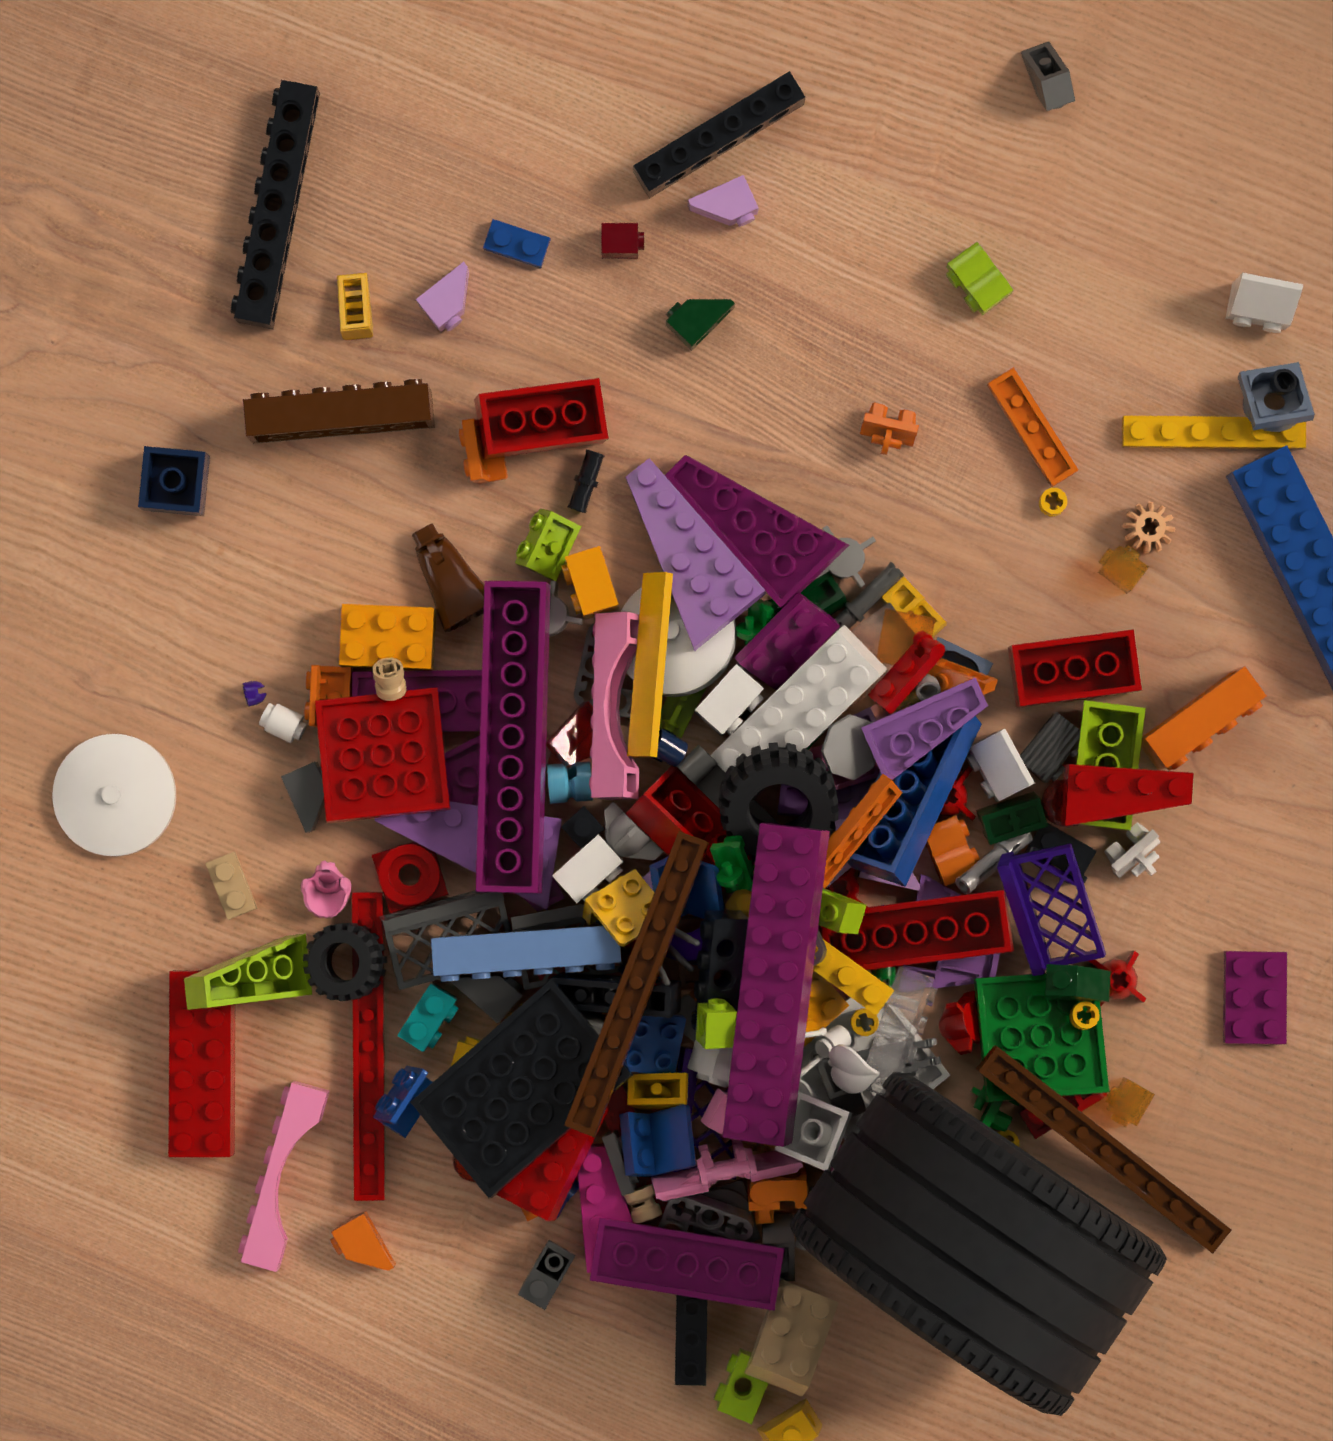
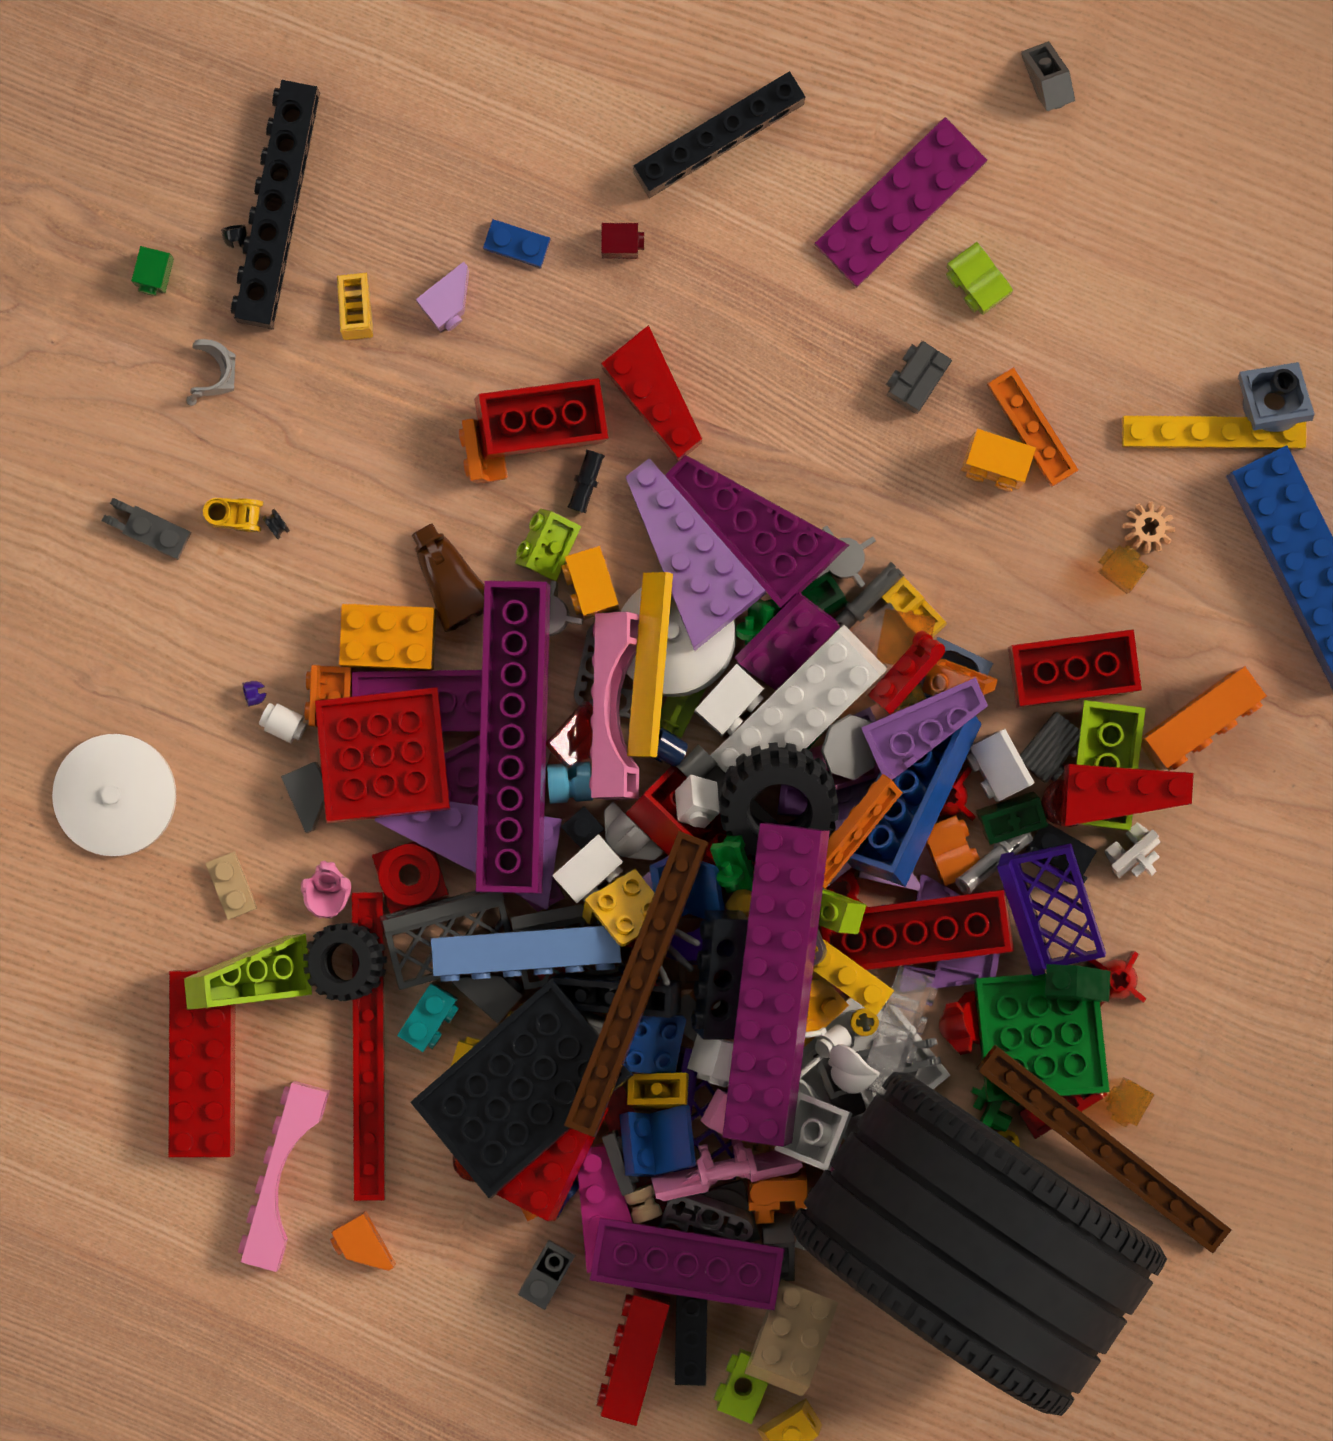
dark blue brick [138,446,210,516] -> none
reddish brown brick [243,379,435,444] -> none
tan wheel [373,658,406,701] -> none
blue bracket [373,1065,433,1138] -> none
dark green slope [666,299,735,351] -> none
lavender slope [688,175,759,227] -> none
lime brick [696,998,737,1049] -> none
orange hips [860,402,919,455] -> none
green hinge [871,967,896,987] -> none
light grey hinge [915,674,941,701] -> none
yellow bush [1039,488,1068,517] -> none
yellow bush [1069,1001,1100,1030] -> none
magenta plate [1223,951,1287,1044] -> none
white slope [1225,273,1303,333] -> none
none -> dark grey hinge [102,498,192,560]
none -> green brick [131,246,174,296]
none -> light grey helmet [186,339,236,406]
none -> yellow piece [203,498,263,532]
none -> black hinge [221,225,247,248]
none -> black bush [262,508,290,539]
none -> red brick [596,1288,670,1426]
none -> red wedge [601,325,702,461]
none -> white brick [675,774,720,829]
none -> magenta plate [814,117,987,288]
none -> dark grey brick [886,341,952,414]
none -> light orange brick [960,428,1036,492]

